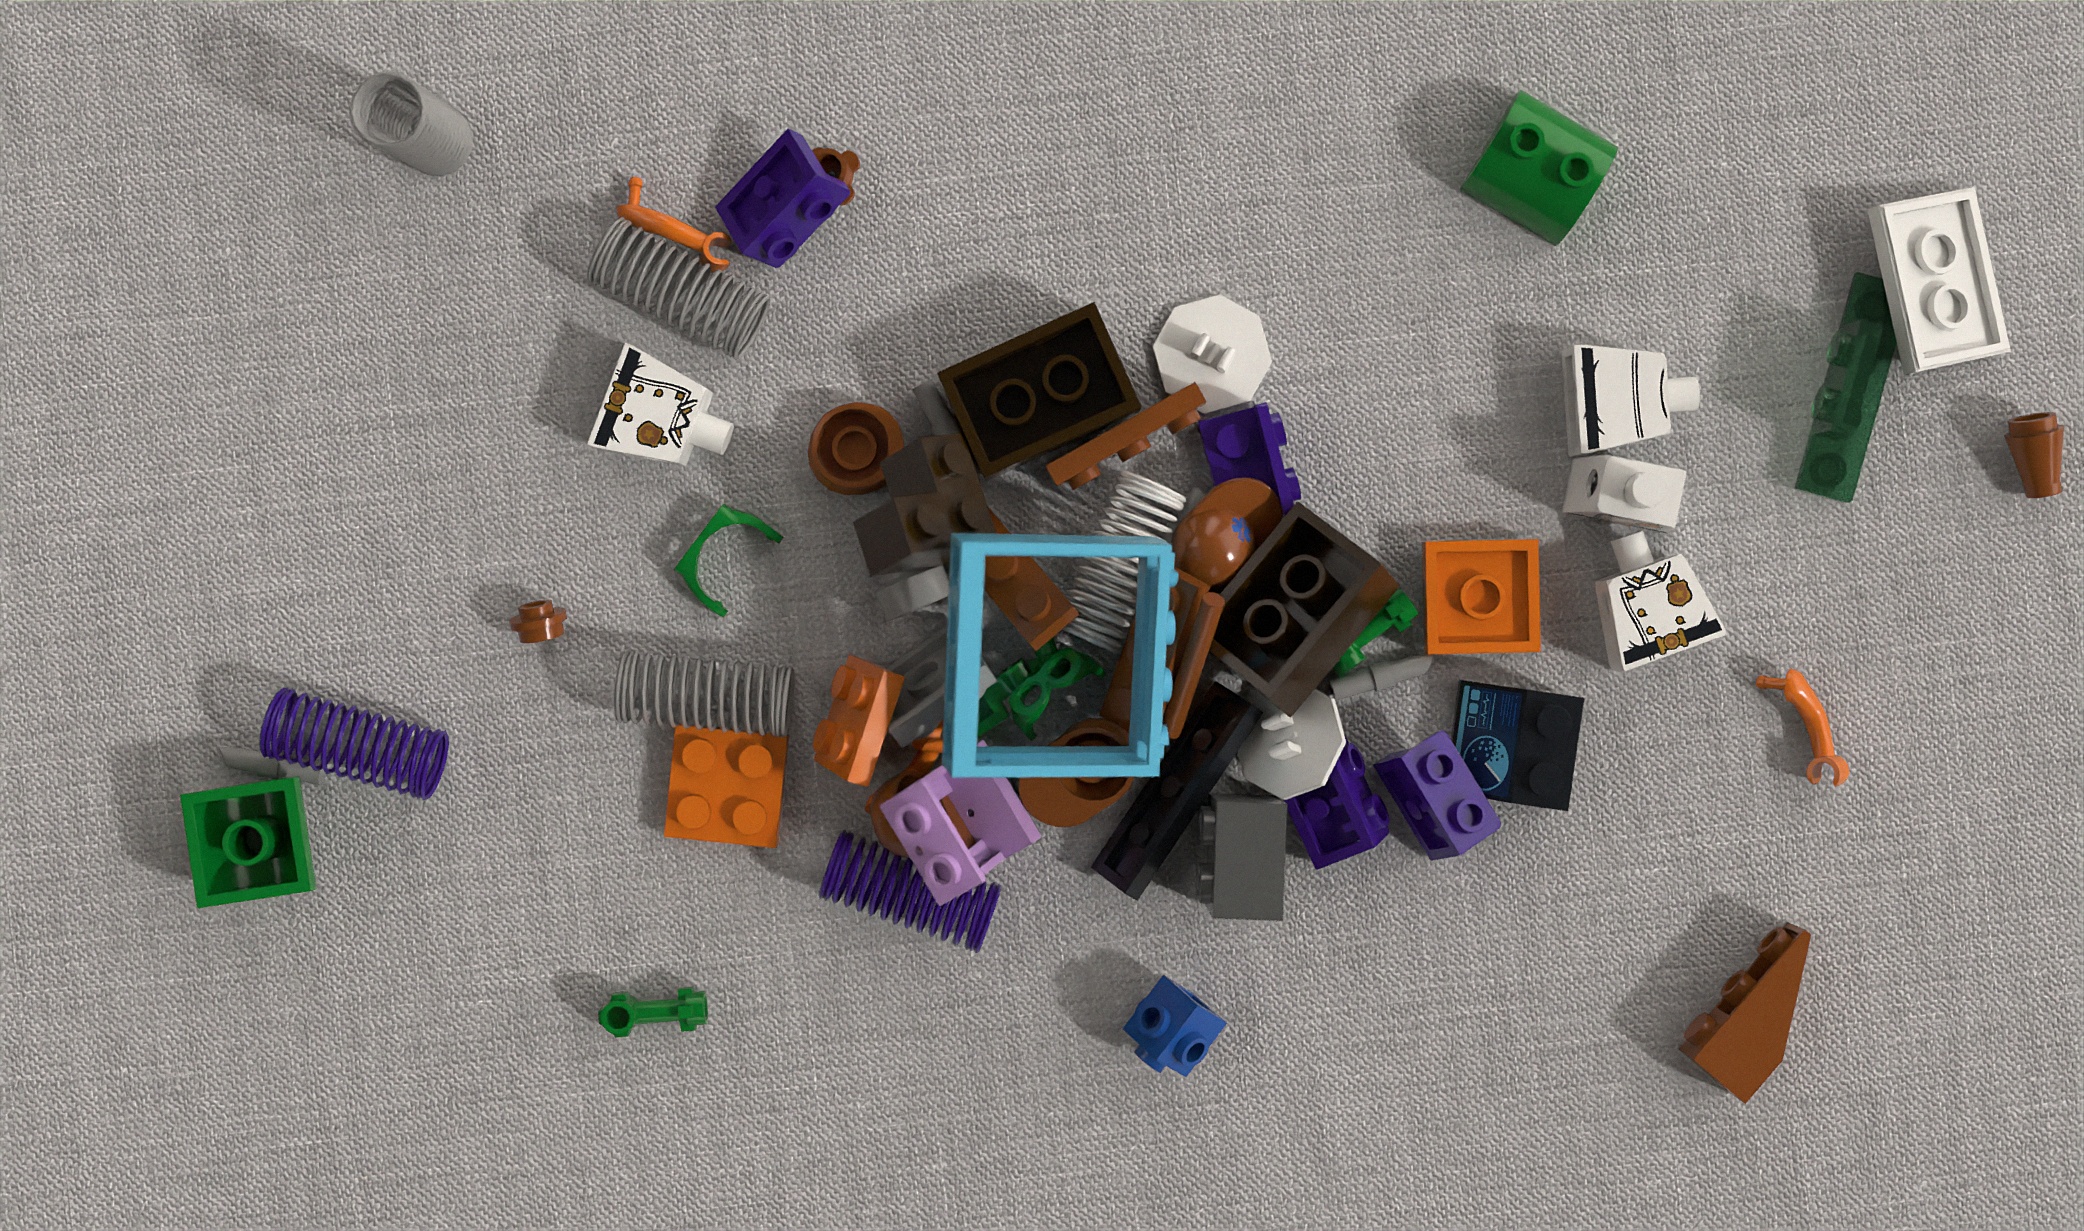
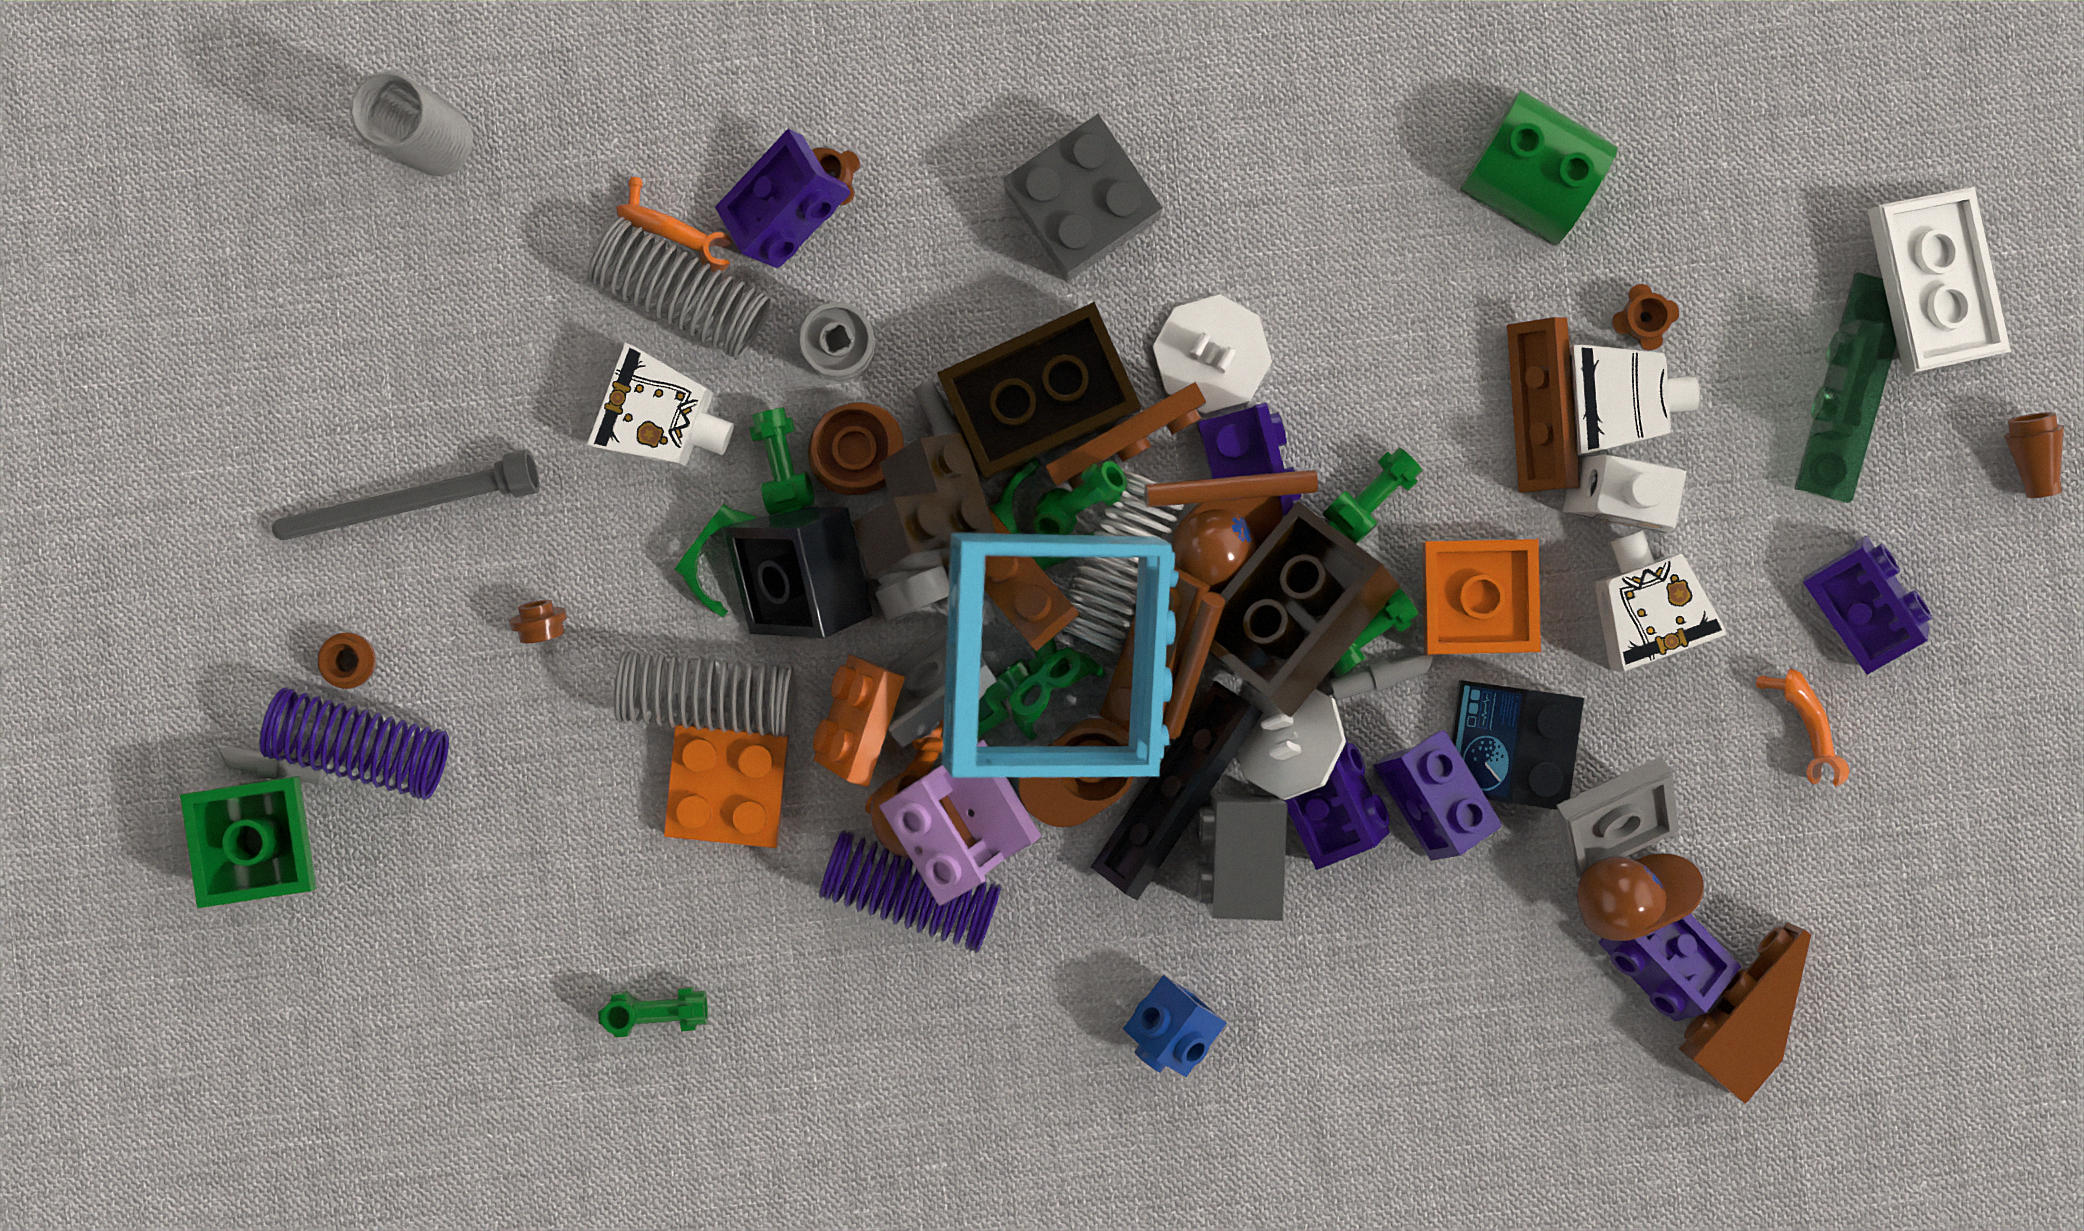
none -> dark grey piece [272,449,540,540]
none -> dark orange plate [318,633,376,689]
none -> black slope [723,507,873,639]
none -> green bar [749,407,815,515]
none -> light grey wheel [799,301,876,382]
none -> green cap [990,459,1095,571]
none -> dark grey brick [1003,114,1163,282]
none -> green bar [1033,461,1127,535]
none -> dark orange bar [1144,470,1318,507]
none -> green bar [1322,447,1423,545]
none -> dark orange plate [1507,317,1580,493]
none -> light grey plate [1557,756,1679,878]
none -> dark orange cap [1576,853,1704,941]
none -> dark purple bracket [1599,913,1741,1022]
none -> dark orange plate [1612,284,1679,351]
none -> dark purple bracket [1803,536,1932,675]

